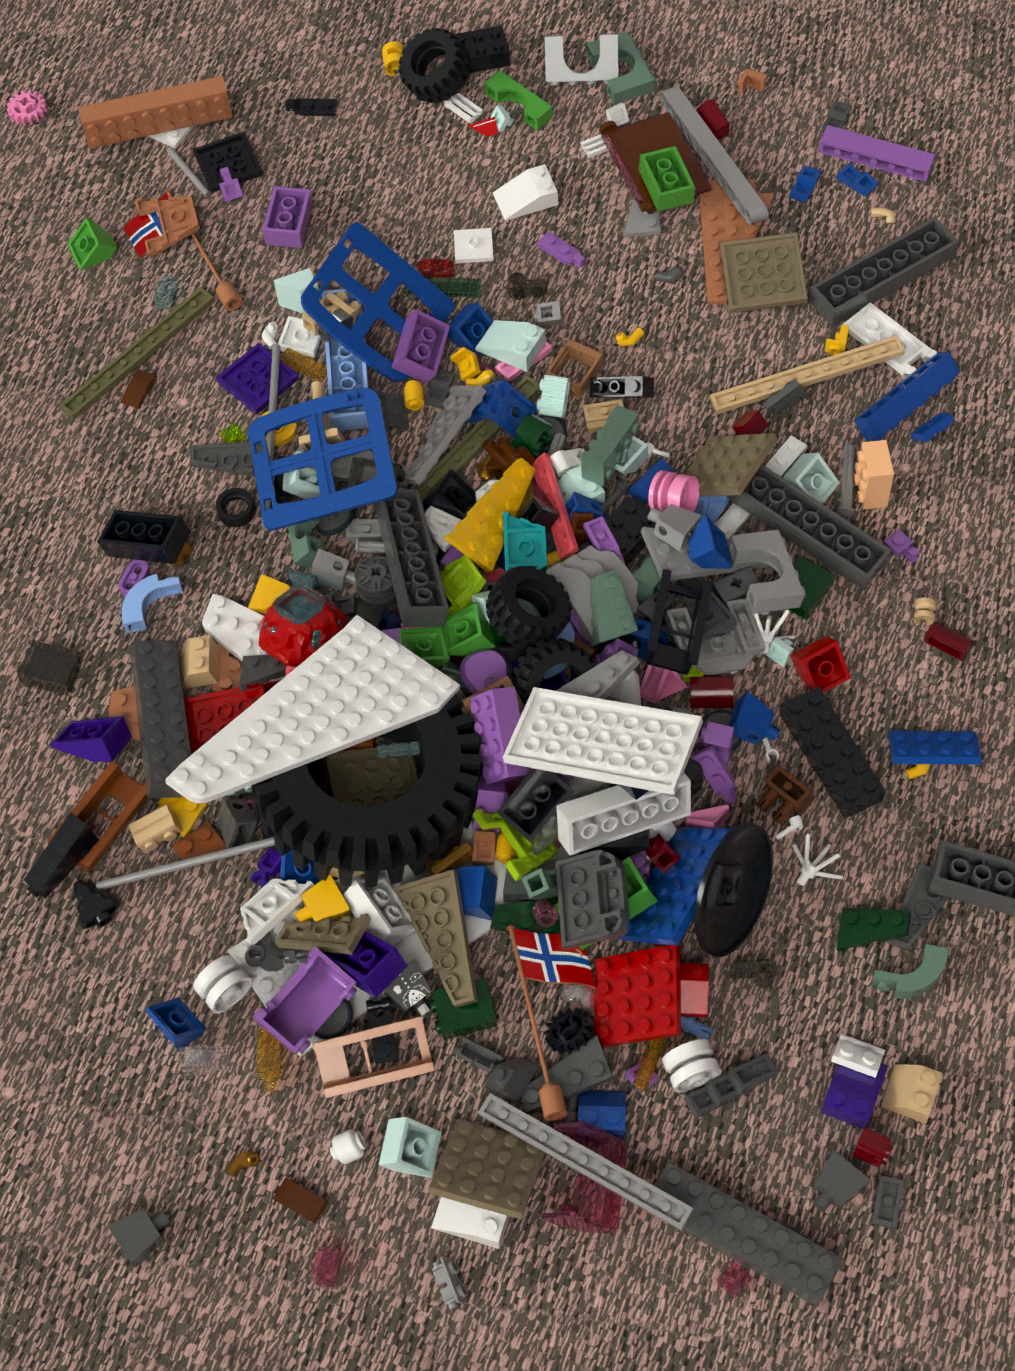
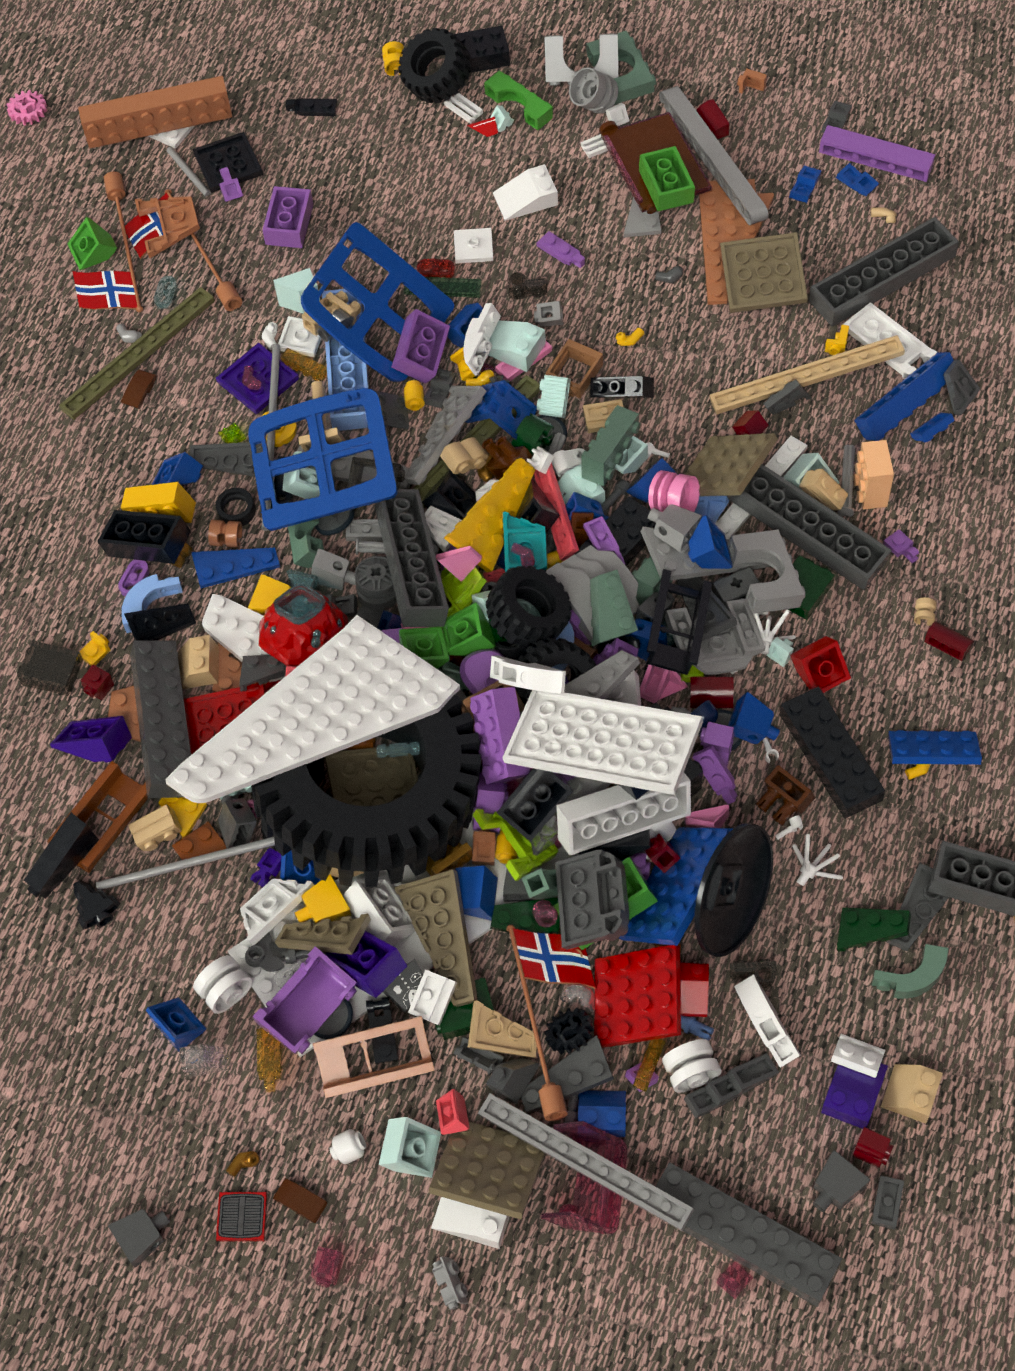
none -> flag [72,171,143,312]
none -> yellow bracket [77,631,111,666]
none -> dark red brick [80,665,114,700]
none -> light grey arm [116,324,142,343]
none -> yellow wedge [121,482,196,523]
none -> black wing [124,603,196,641]
none -> blue slope [151,452,203,486]
none -> blue wing [191,548,280,588]
none -> nougat wheel [208,519,242,548]
none -> tile [216,1192,267,1241]
none -> clear pink arm [242,366,261,391]
none -> white plate [408,969,457,1026]
none -> bright pink slope [436,546,482,582]
none -> coral slope [436,1089,470,1135]
none -> tan brick [440,437,489,474]
none -> white slope [463,303,501,376]
none -> tan wing [468,1000,537,1058]
none -> white slope [490,655,566,694]
none -> clear pink arm [511,542,535,568]
none -> white tile [527,447,554,474]
none -> light grey wheel [569,67,618,114]
none -> dark blue hair [691,700,718,732]
none -> white slope [734,974,801,1067]
none -> tan brick [799,468,848,511]
none -> dark grey wing [944,360,980,416]

